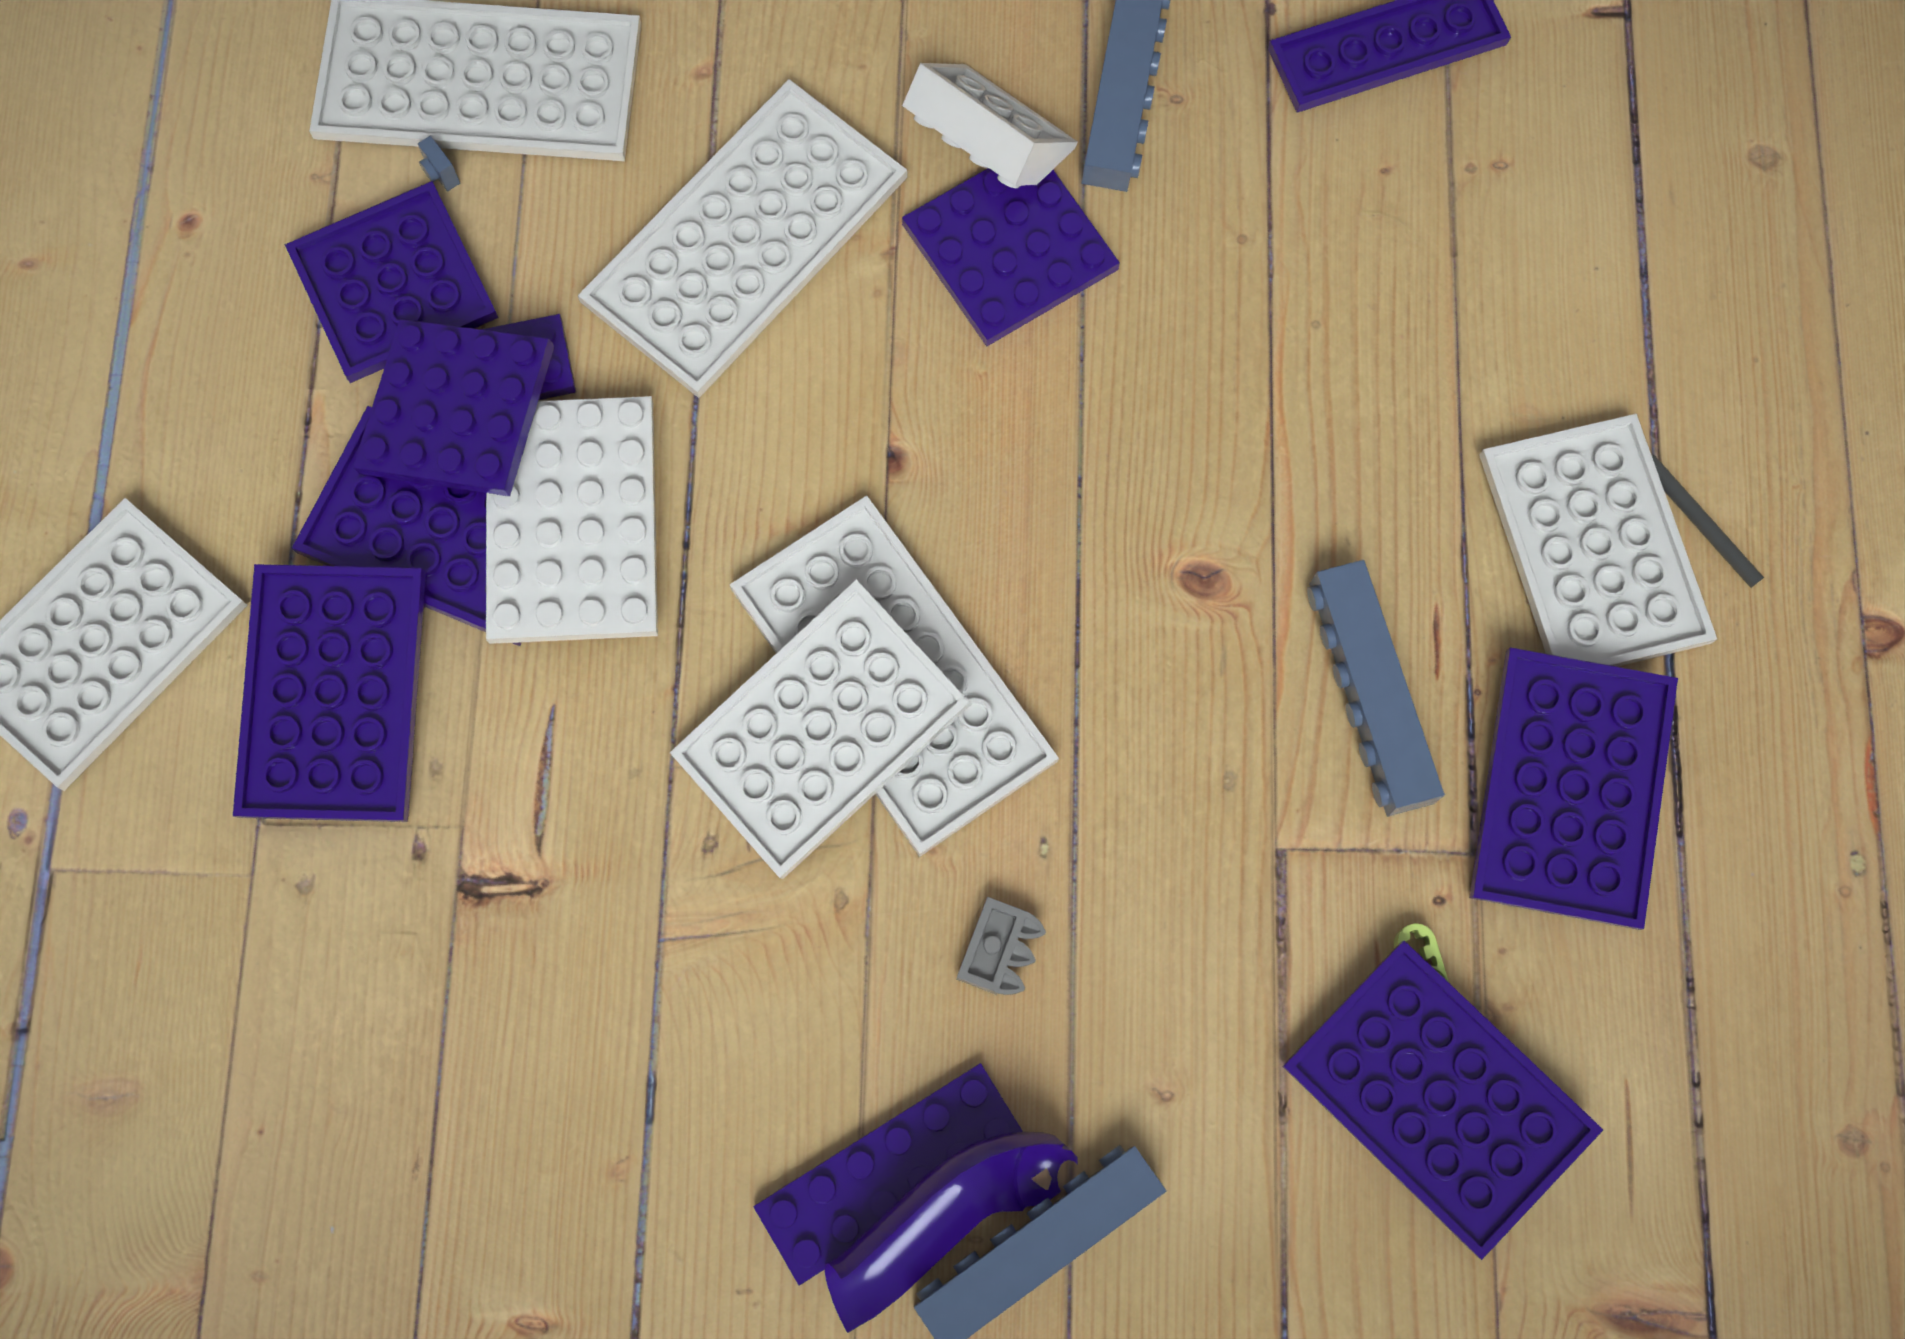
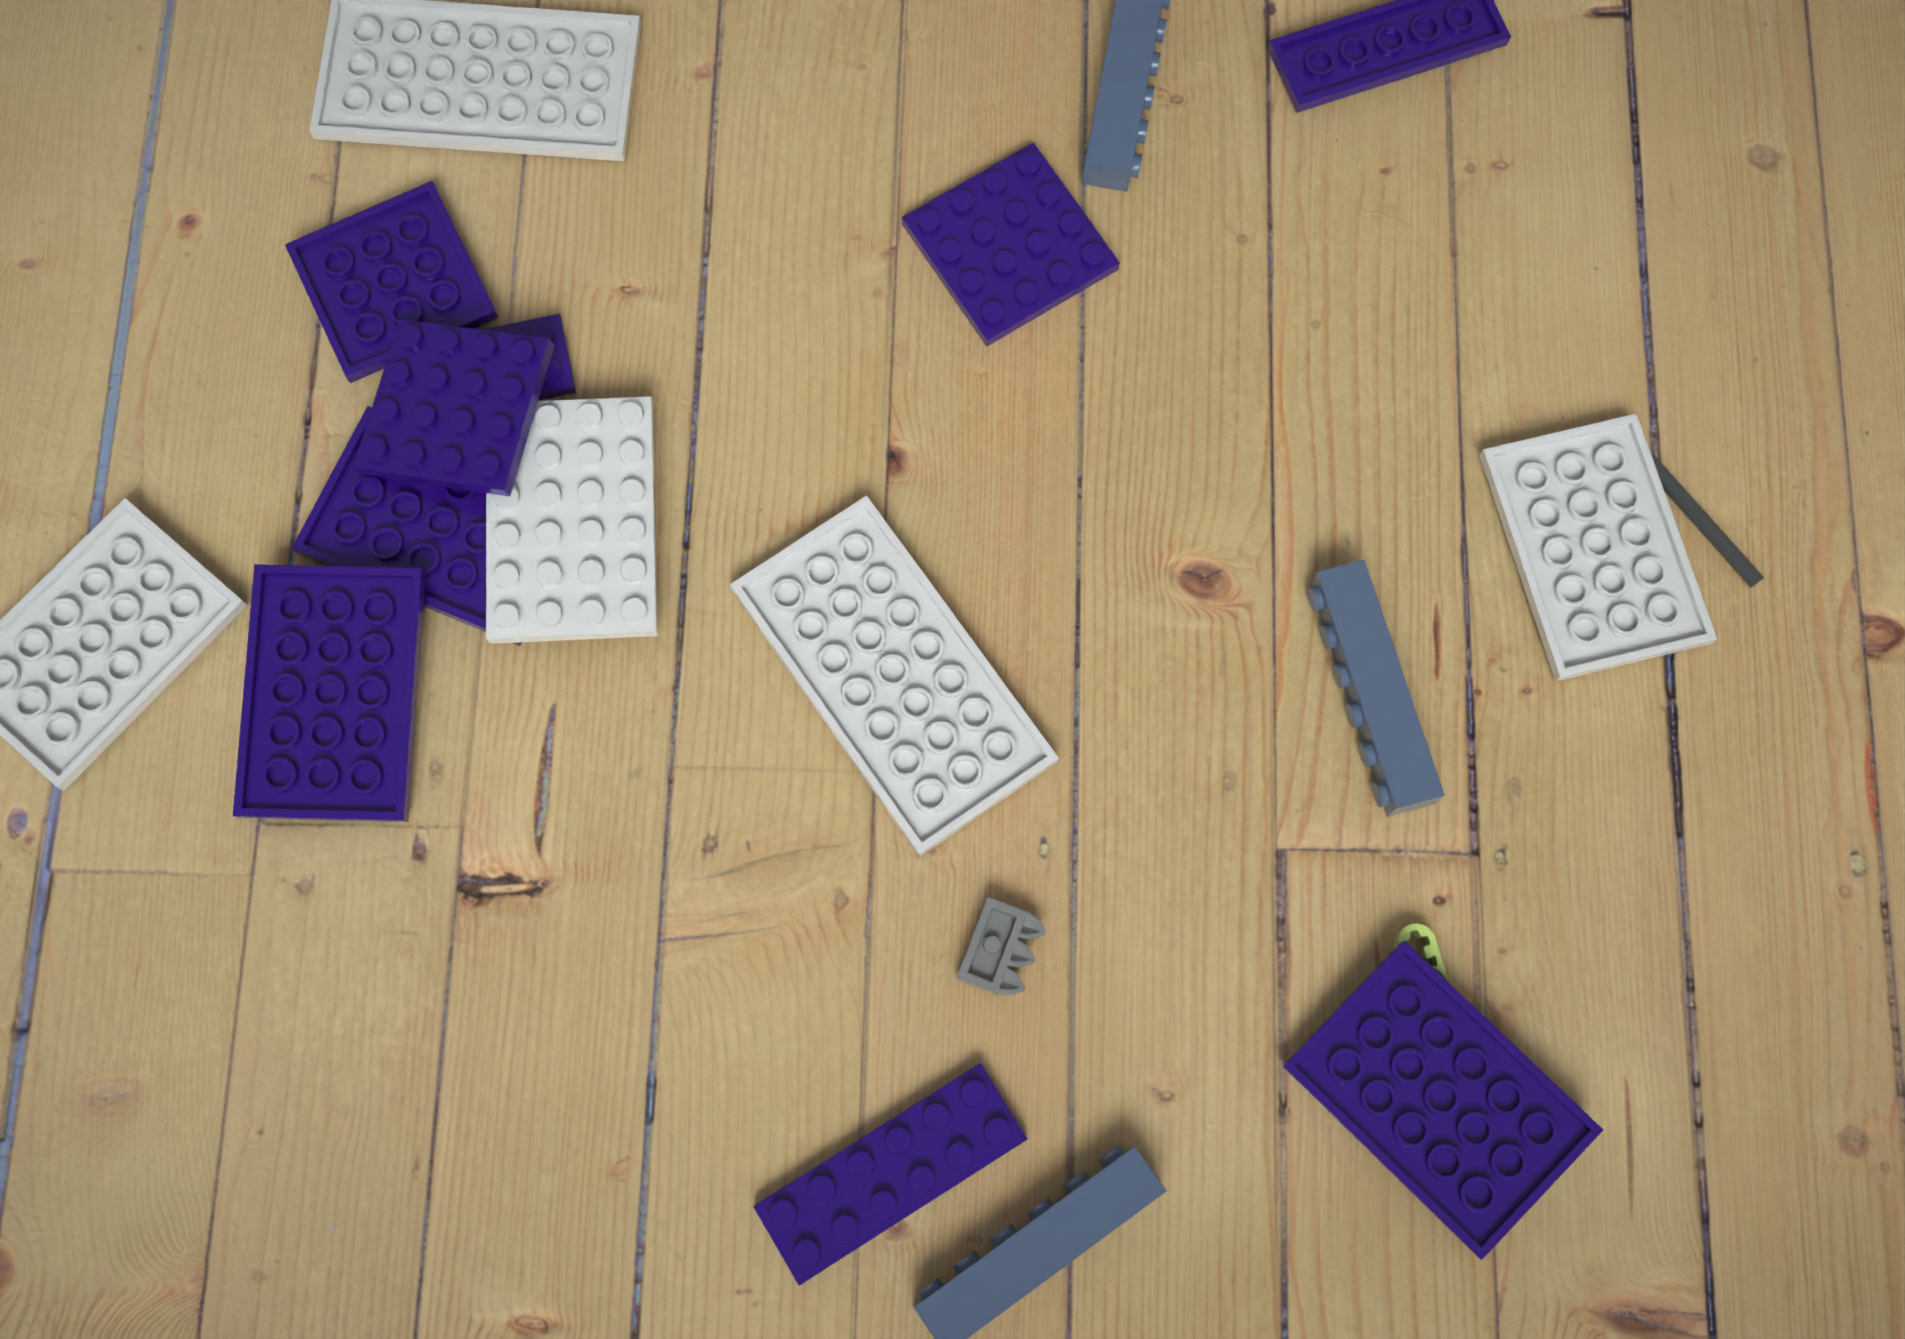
sand blue plate [418,135,461,192] -> none
white plate [578,79,907,398] -> none
white plate [670,579,972,879] -> none
dark purple animal [825,1132,1078,1333] -> none
white slope [902,63,1078,188] -> none
dark purple plate [1469,647,1678,930] -> none

